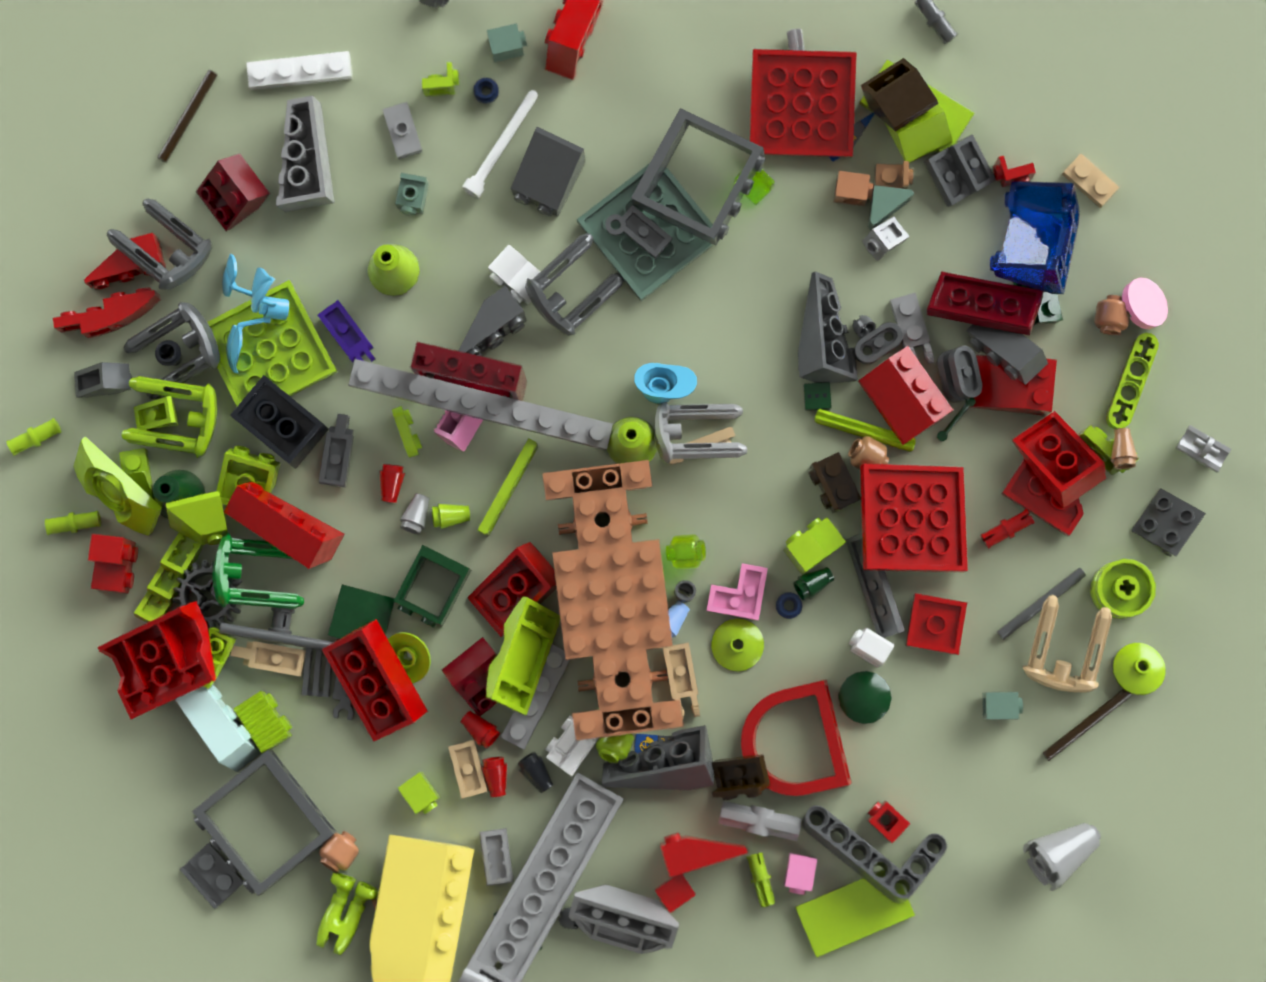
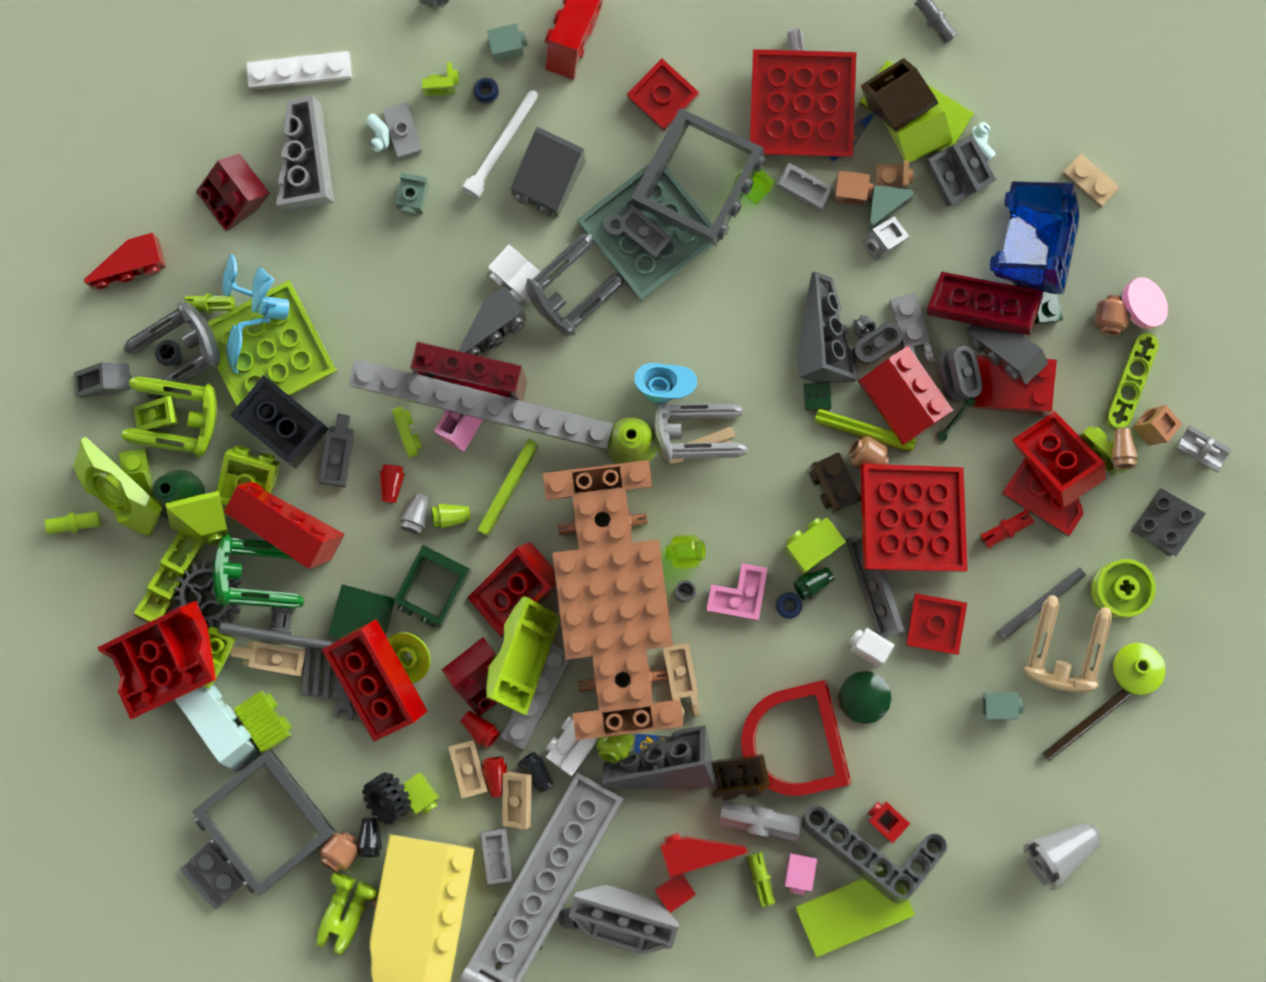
lime pin [6,418,62,456] -> none
red slope [53,288,161,338] -> none
red brick [88,534,138,594] -> none
dark grey piece [106,198,212,290] -> none
dark brown bar [157,70,218,163] -> none
dark purple hinge [318,300,375,363] -> none
lime cone [368,245,420,296] -> none
light blue cone [668,601,690,637] -> none
lime dish [711,618,764,671] -> none
red bracket [993,155,1036,187] -> none
none -> lime axle [183,293,236,314]
none -> black cone [357,817,383,857]
none -> black tyre [362,772,411,825]
none -> light aqua arm [365,114,389,152]
none -> tan plate [502,772,532,830]
none -> red plate [627,58,699,131]
none -> light grey plate [776,163,834,212]
none -> light aqua arm [972,122,996,162]
none -> nougat brick [1133,405,1182,446]

